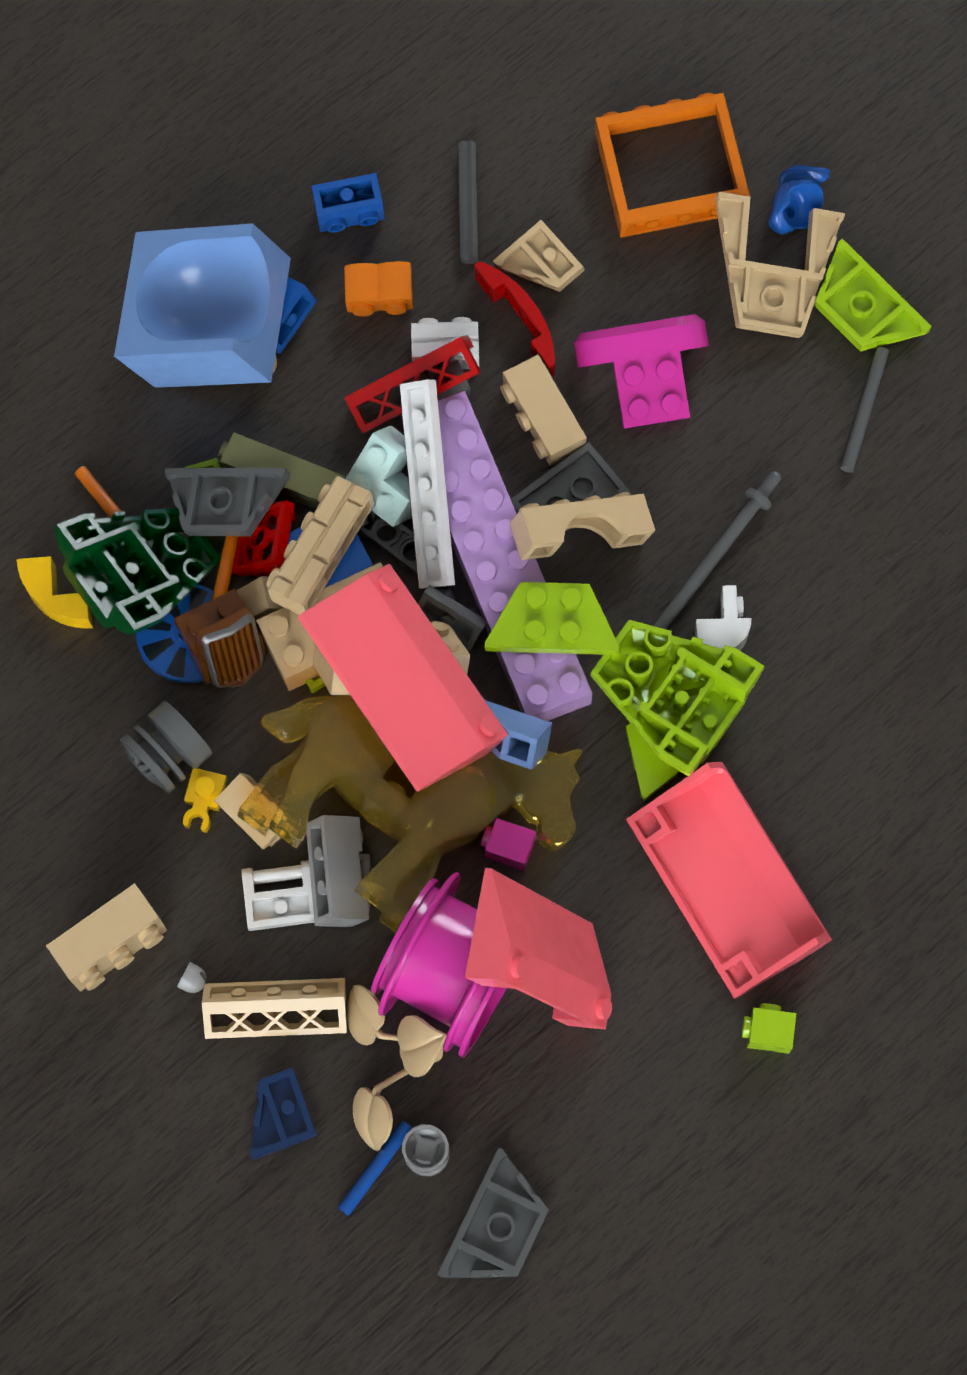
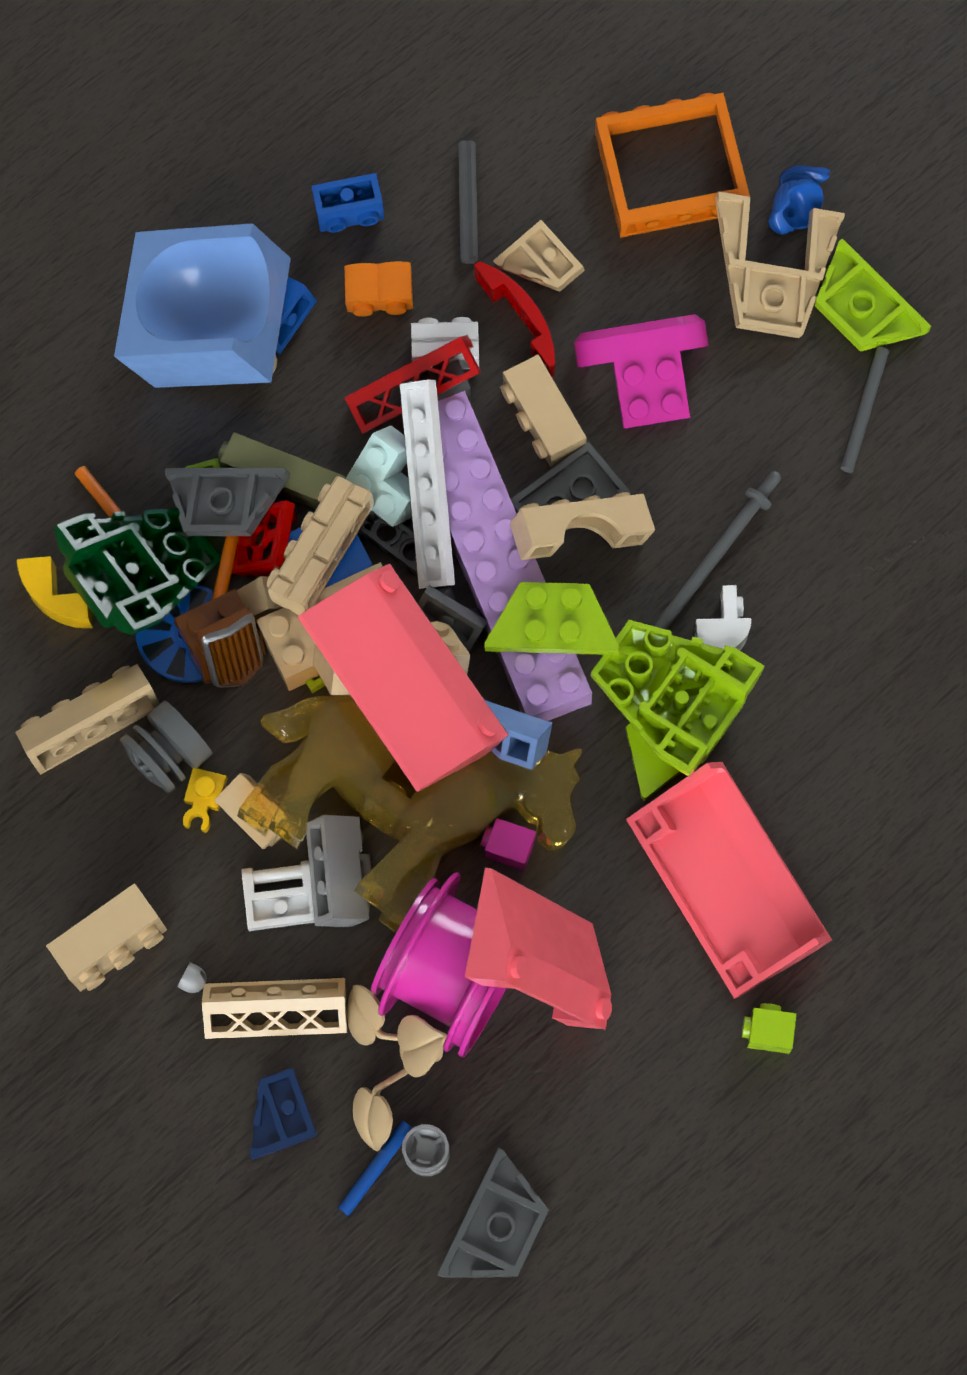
none -> tan slope [15,664,160,775]

